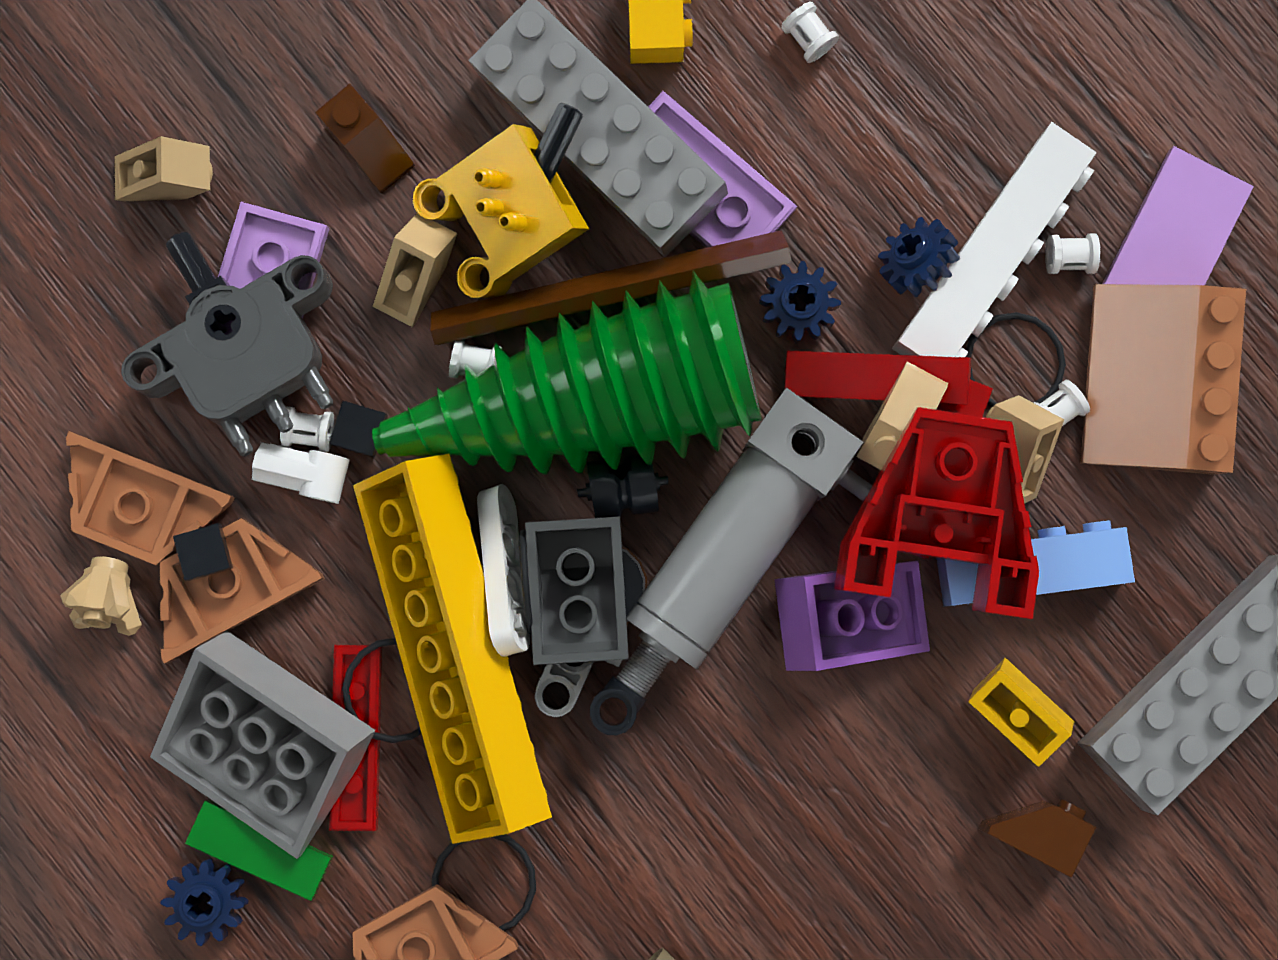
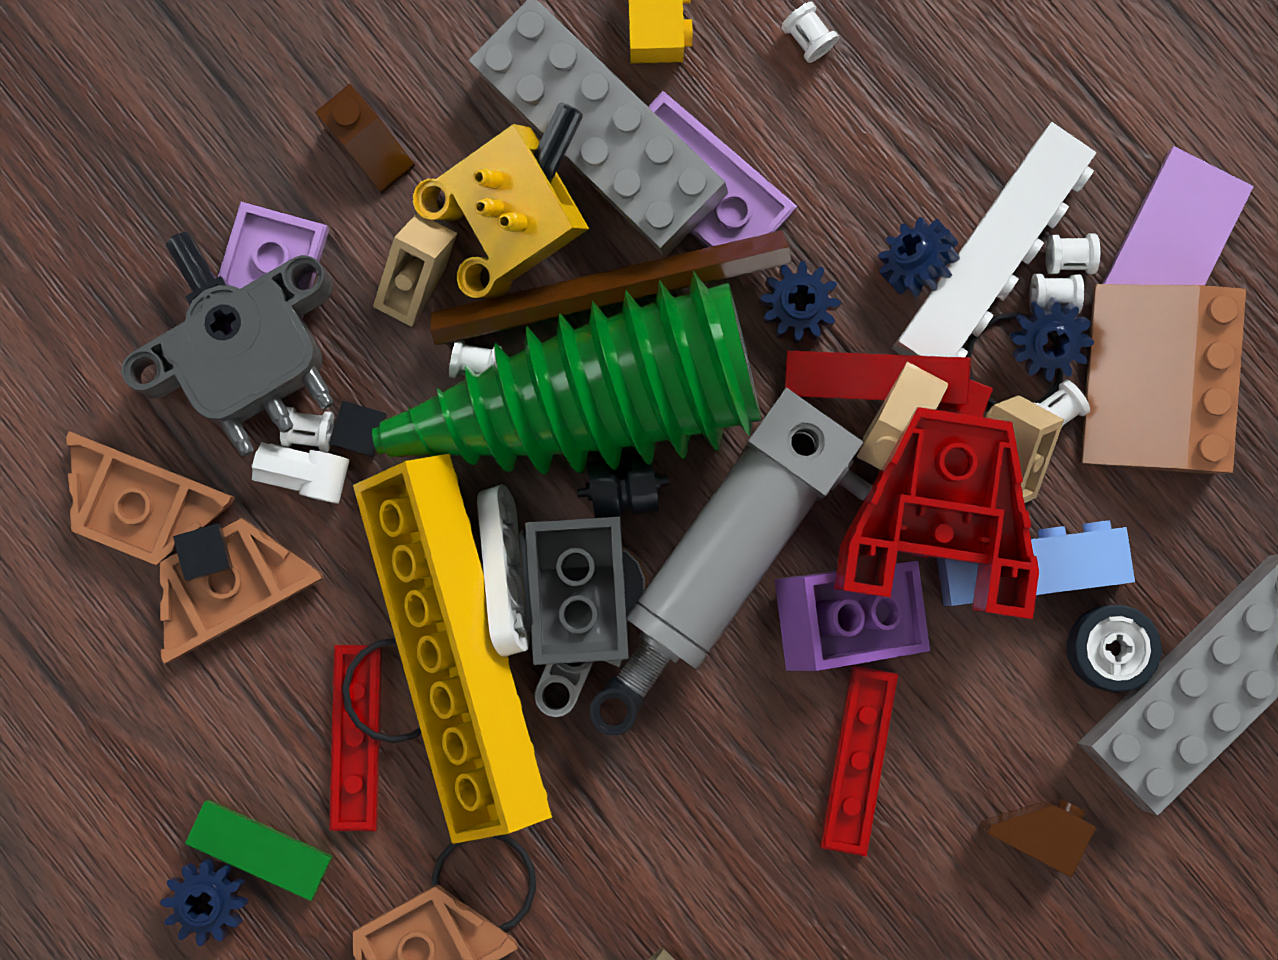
tan rock [60,557,142,636] -> none
tan slope [115,136,213,201] -> none
light grey slope [150,631,376,859] -> none
yellow brick [968,658,1074,767] -> none
none -> red tile [820,665,898,857]
none -> dark blue gear [1009,297,1094,381]
none -> white bush [1029,274,1084,313]
none -> wheel [1066,605,1162,692]

